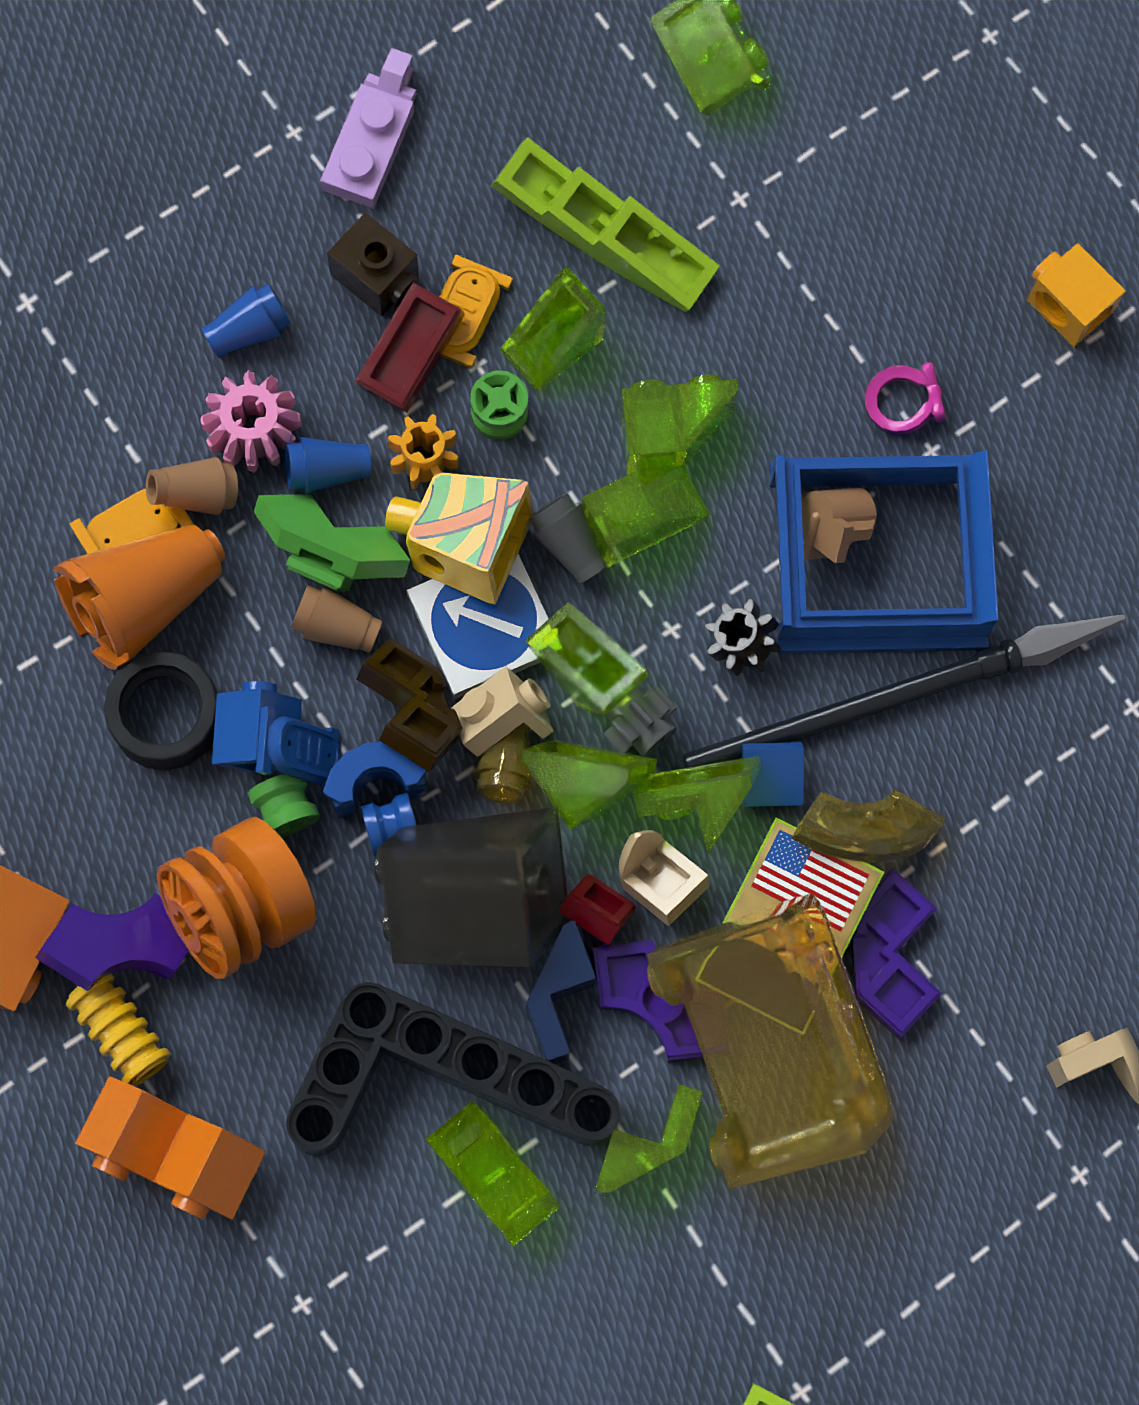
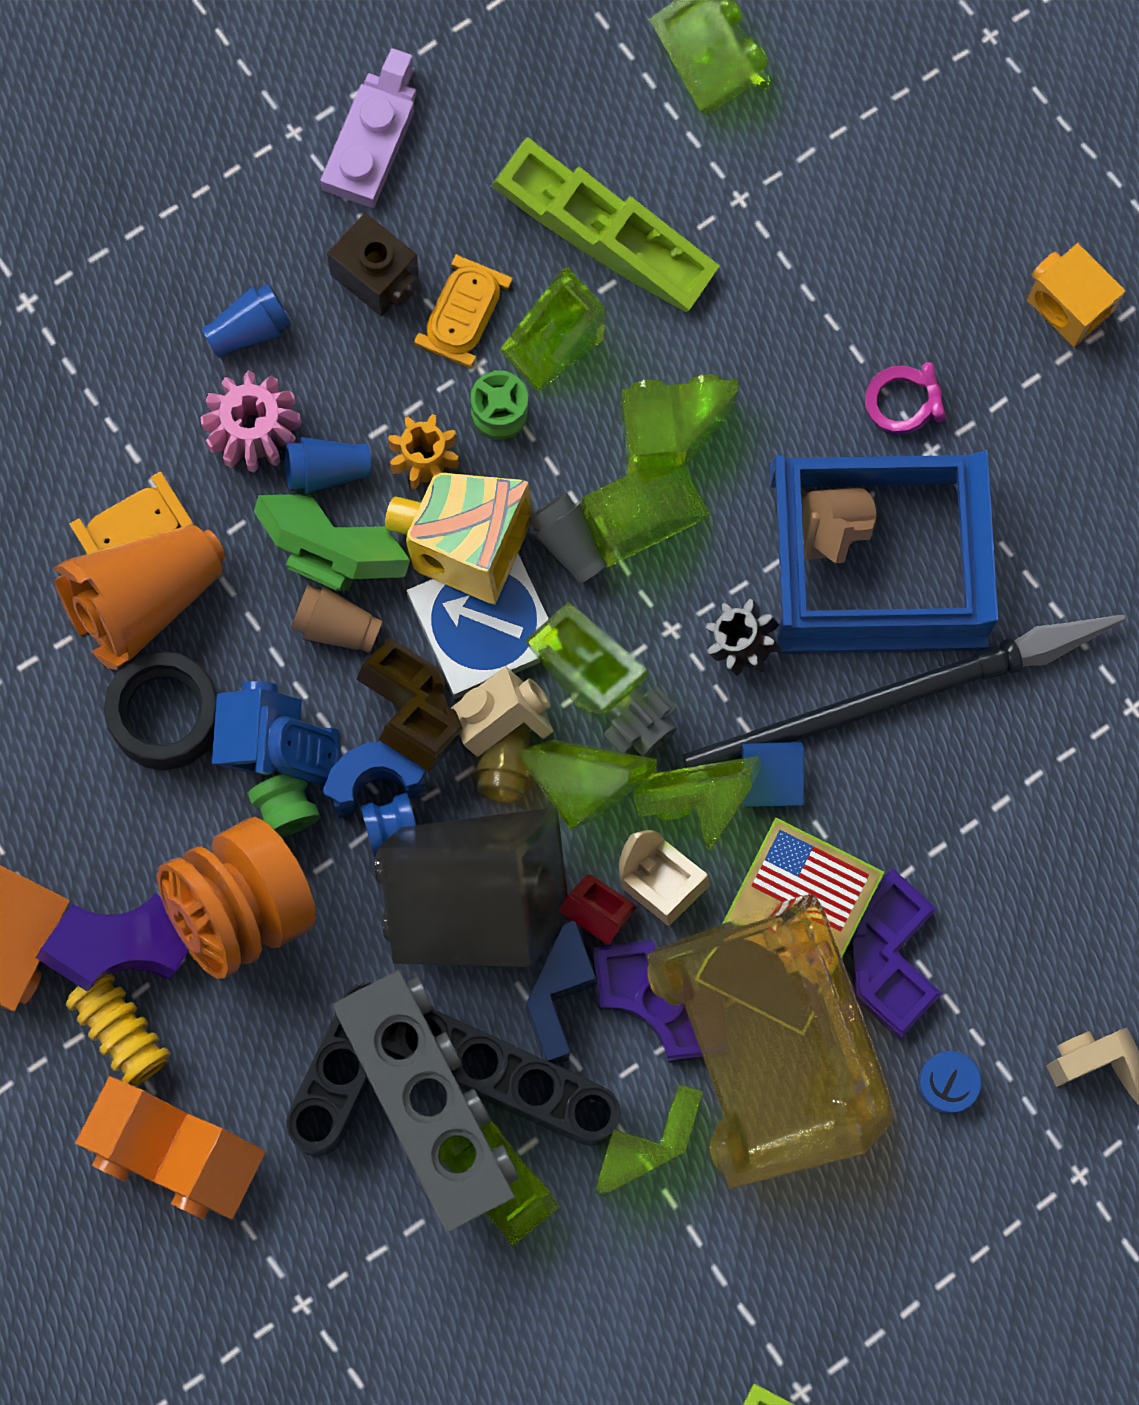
medium nougat cone [146,457,238,515] -> none
dark red tile [355,282,465,413] -> none
clear yellow tile [791,789,946,862] -> none
none -> dark grey brick [332,970,520,1233]
none -> blue tile [917,1051,981,1114]

